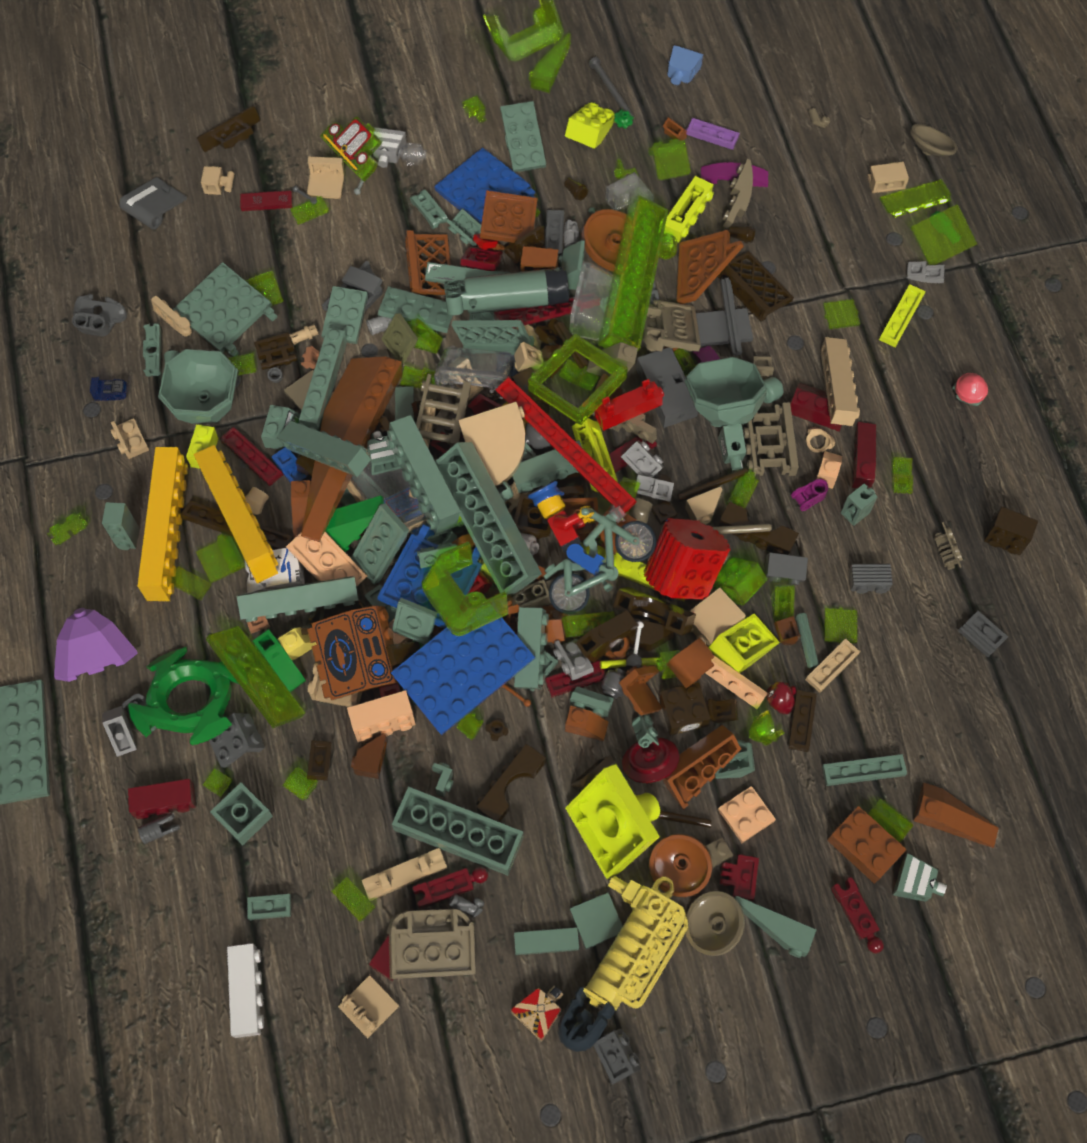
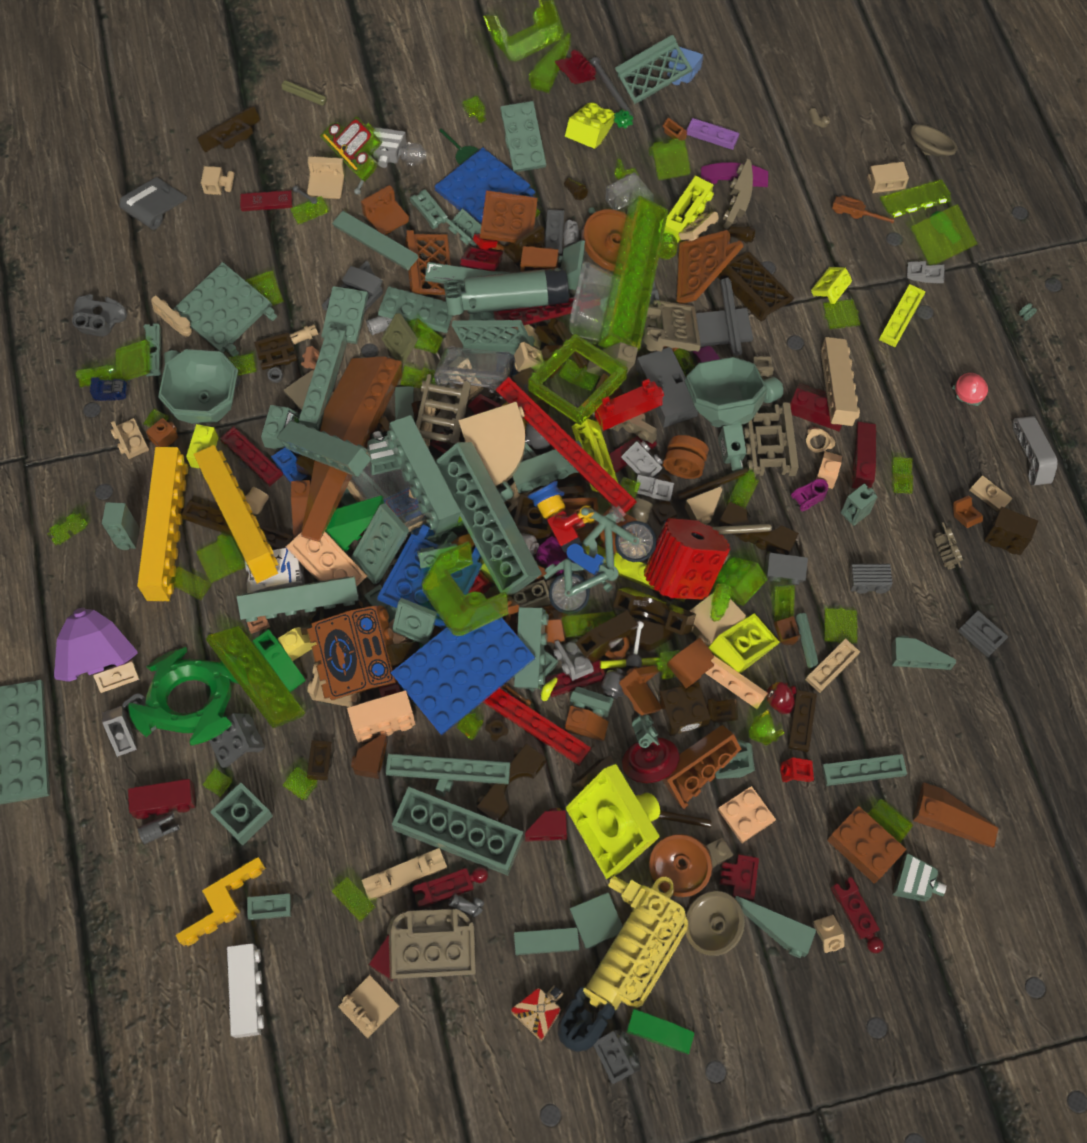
none -> clear neon green hinge [75,364,116,387]
none -> tan plate [93,660,139,693]
none -> clear neon green tile [115,339,150,381]
none -> clear neon green slope [143,409,169,428]
none -> dark orange brick [146,418,179,447]
none -> yellow bracket [176,857,266,946]
none -> olive axle [281,80,327,106]
none -> sand green tile [332,211,419,270]
none -> dark orange bracket [361,185,409,235]
none -> sand green tile [386,754,510,784]
none -> dark green piece [439,129,479,165]
none -> red plate [483,688,591,766]
none -> dark red slope [525,808,567,842]
none -> magenta bracket [534,536,574,576]
none -> neon yellow animal [541,677,558,701]
none -> dark red hinge [554,49,597,85]
none -> sand green fence [615,35,692,104]
none -> green slope [626,1009,695,1055]
none -> dark orange wheel [663,435,709,479]
none -> tan hinge [679,212,719,241]
none -> clear neon green hinge [710,584,733,622]
none -> red bracket [780,757,814,782]
none -> neon yellow bracket [811,267,852,304]
none -> tan bracket [814,915,844,953]
none -> dark orange piece [832,195,894,223]
none -> sand green slope [891,636,956,670]
none -> dark orange bracket [954,496,983,528]
none -> tan plate [970,476,1012,512]
none -> light grey beam [1013,416,1058,486]
none -> sand green bush [1019,303,1037,321]

